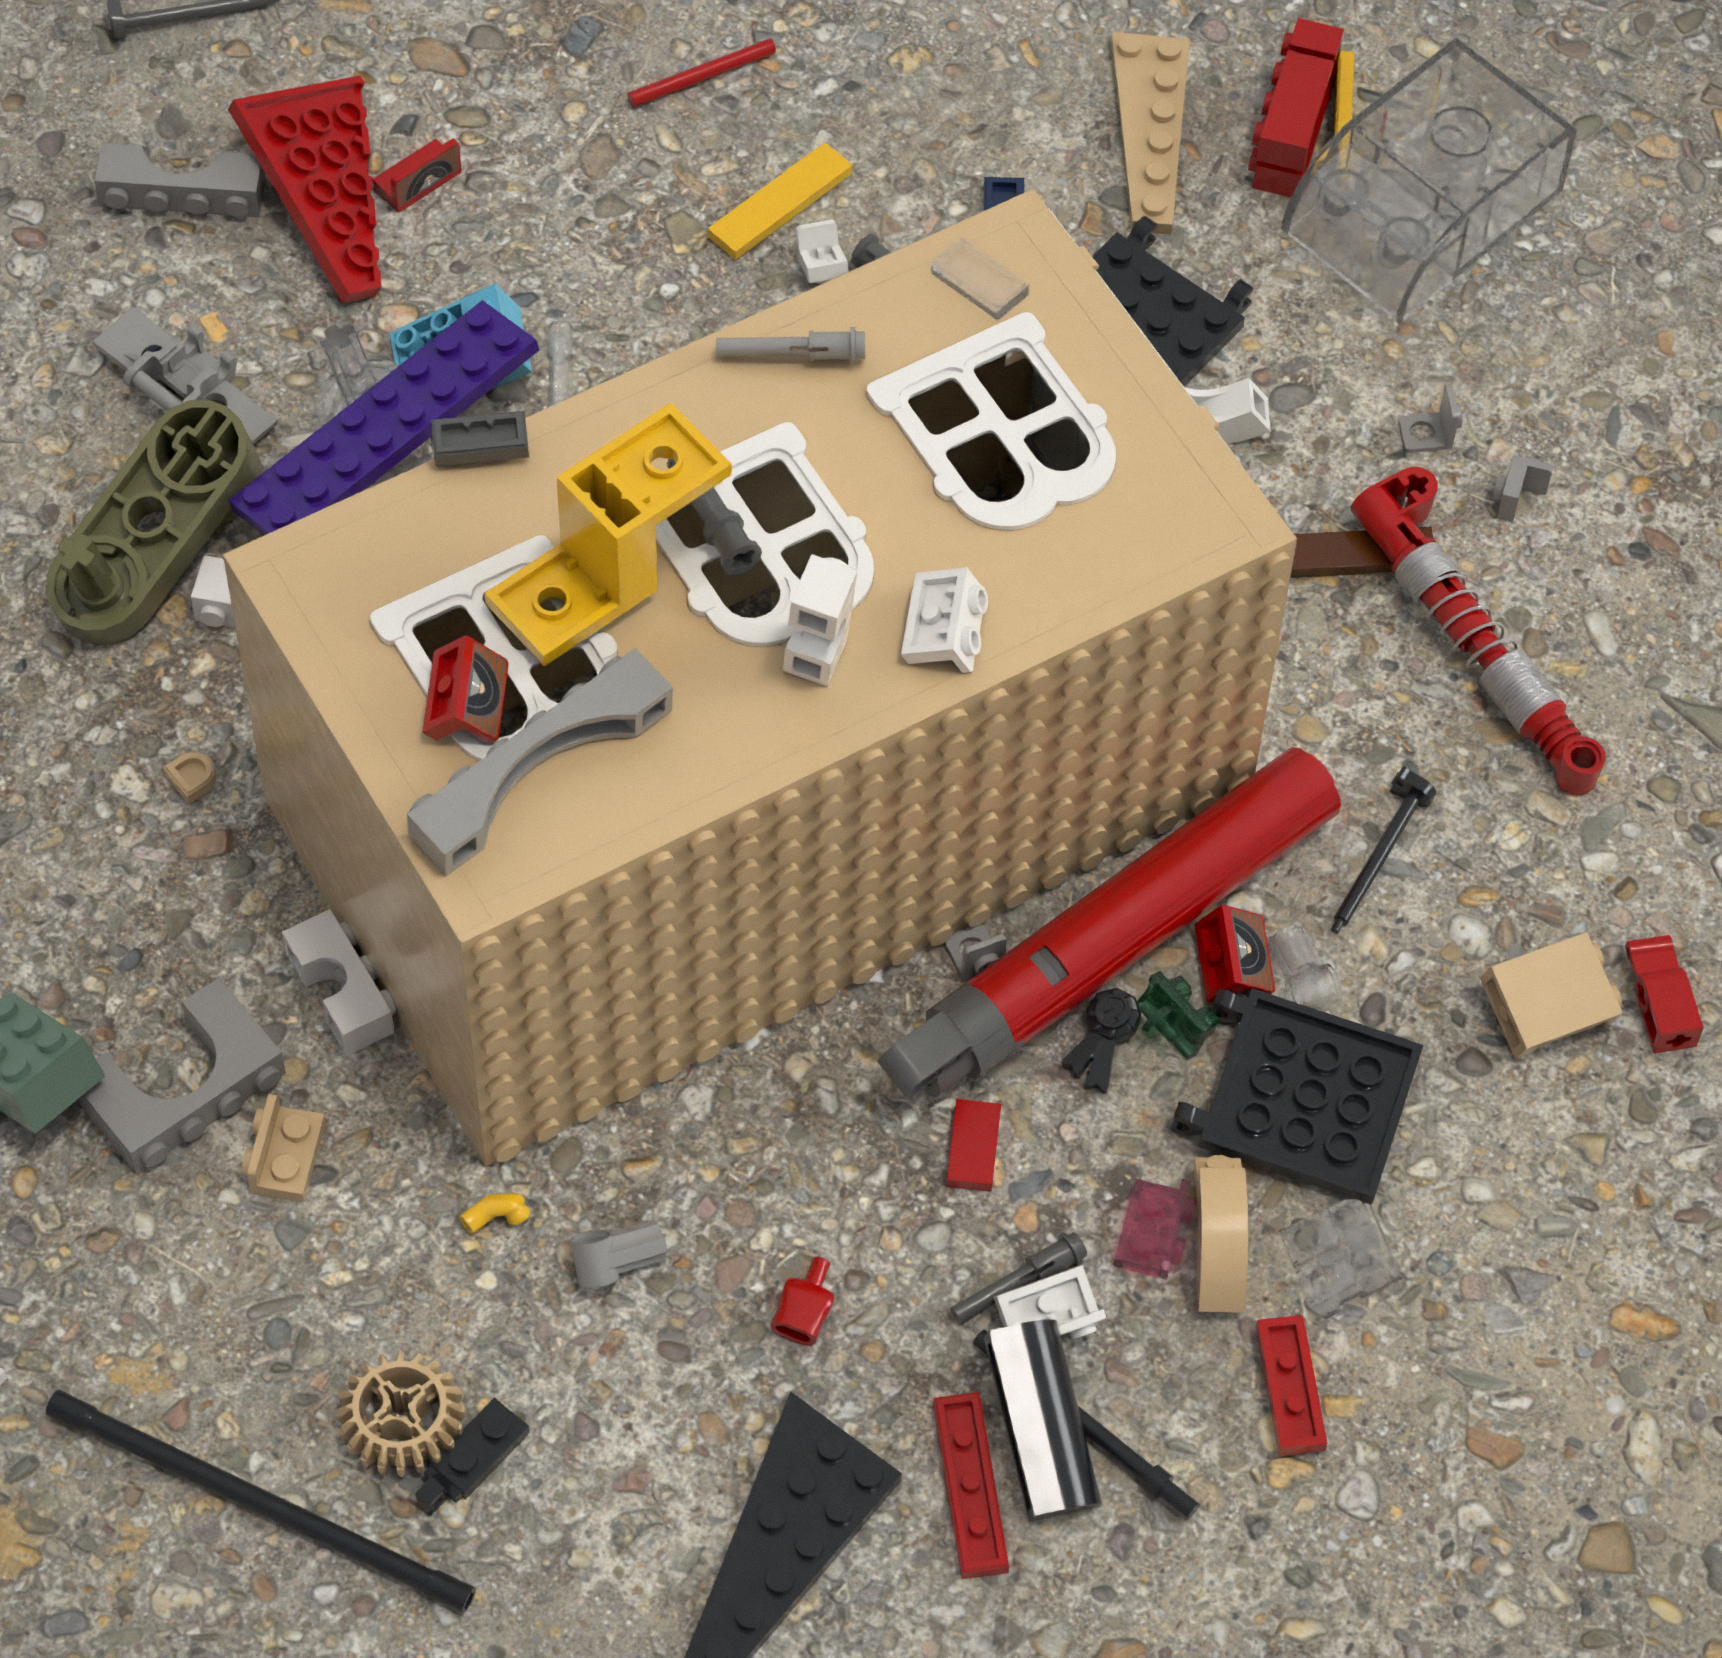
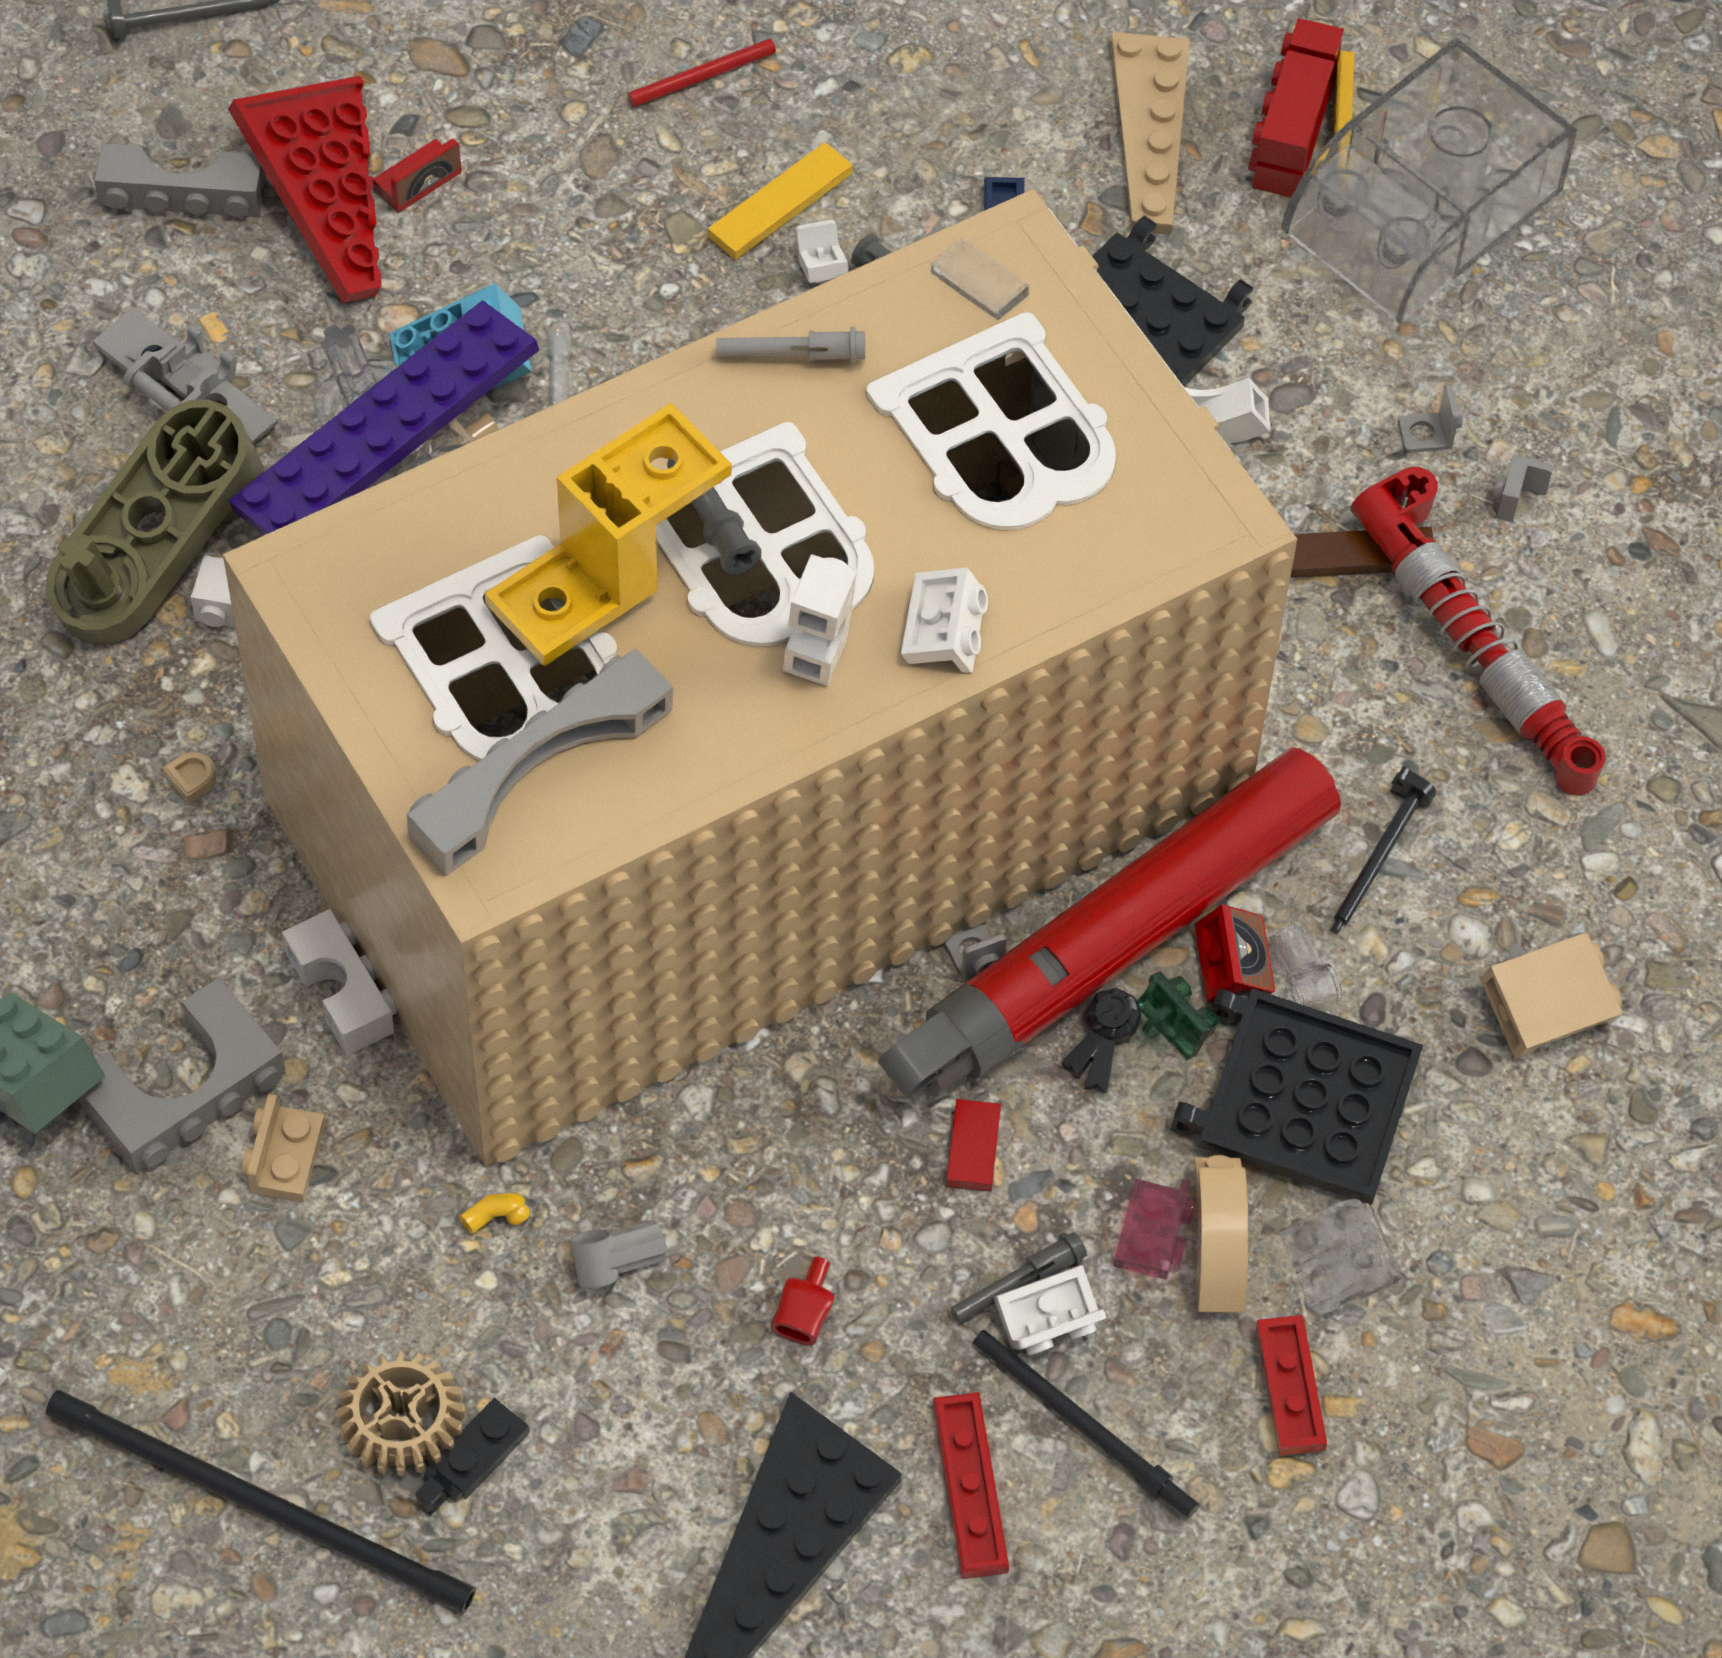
red panel [422,635,509,744] -> none
dark grey plate [431,411,529,466] -> none
brick [984,1319,1102,1522] -> none
red piece [1625,935,1704,1054] -> none

